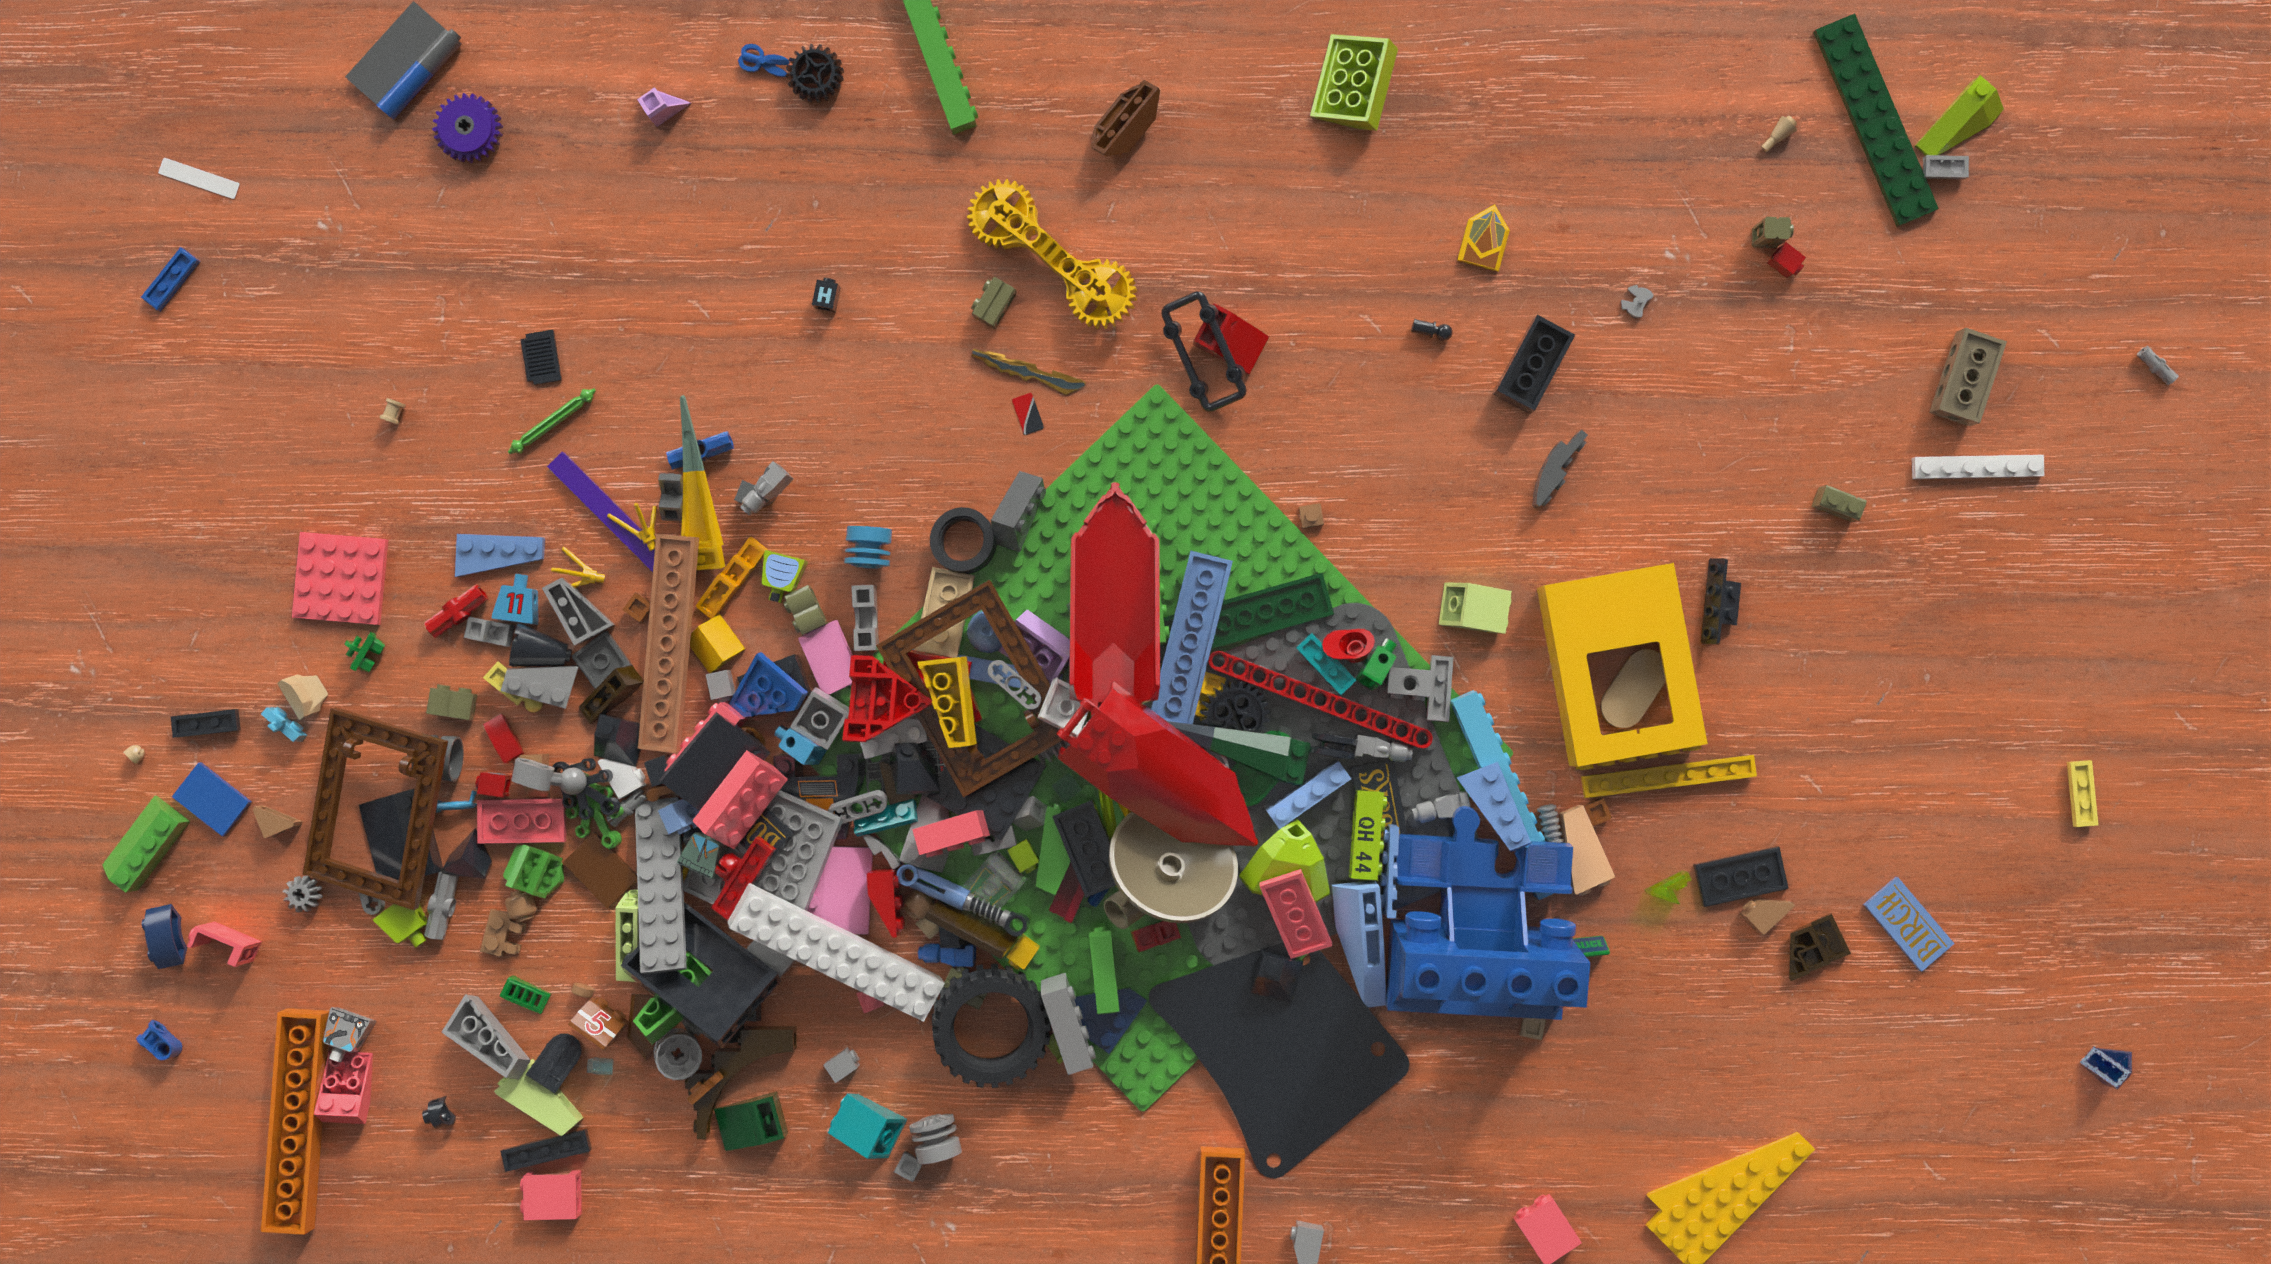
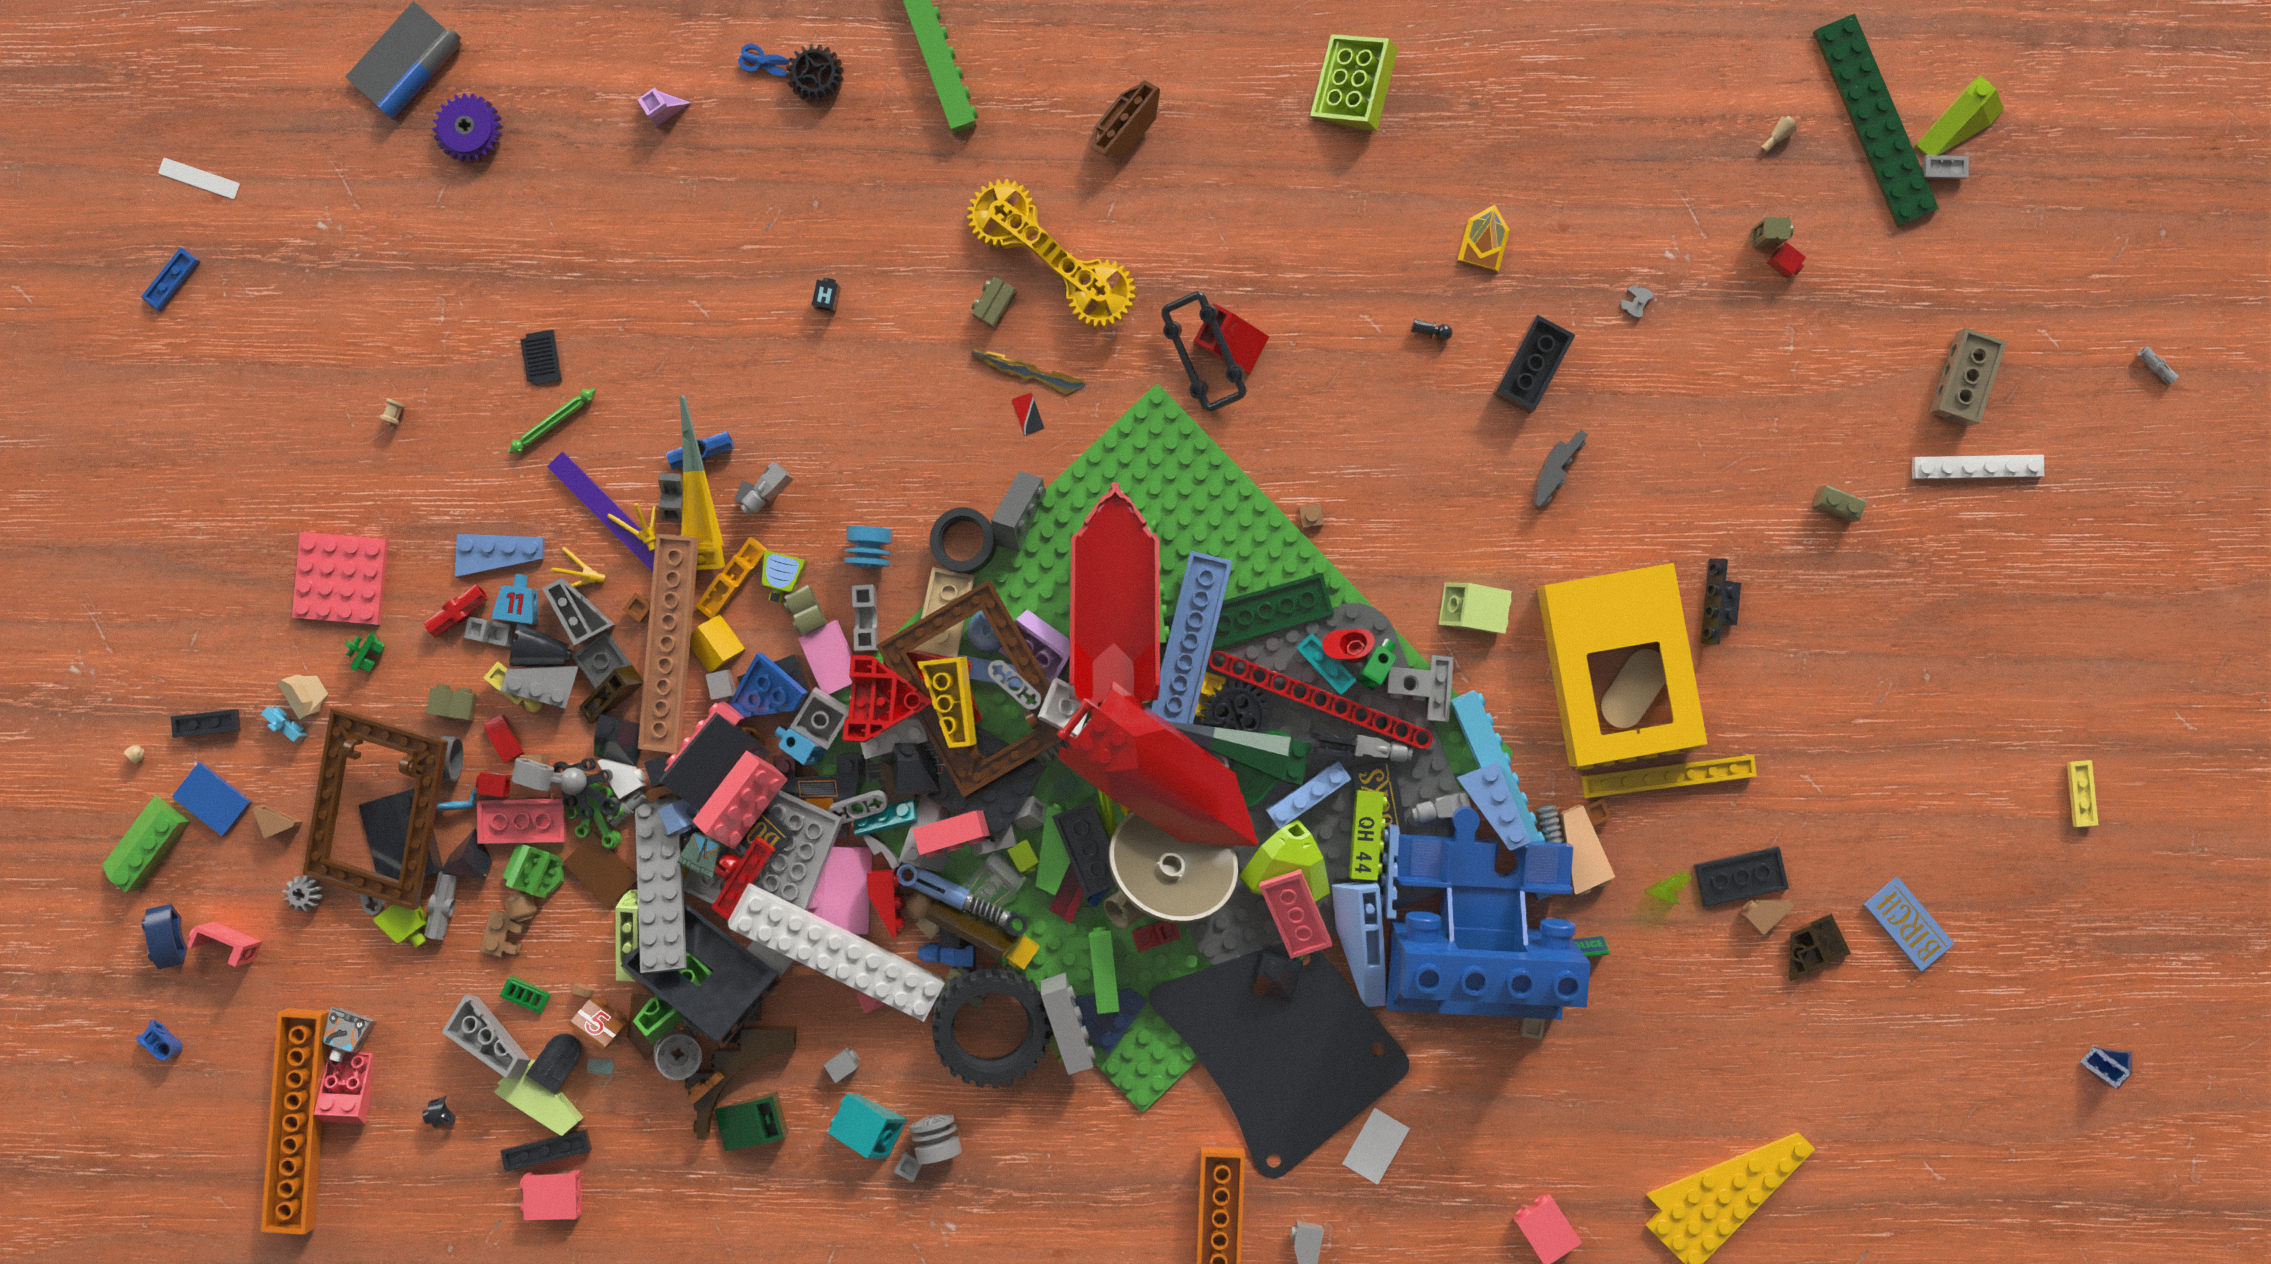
none -> white sticker [1342,1108,1410,1185]

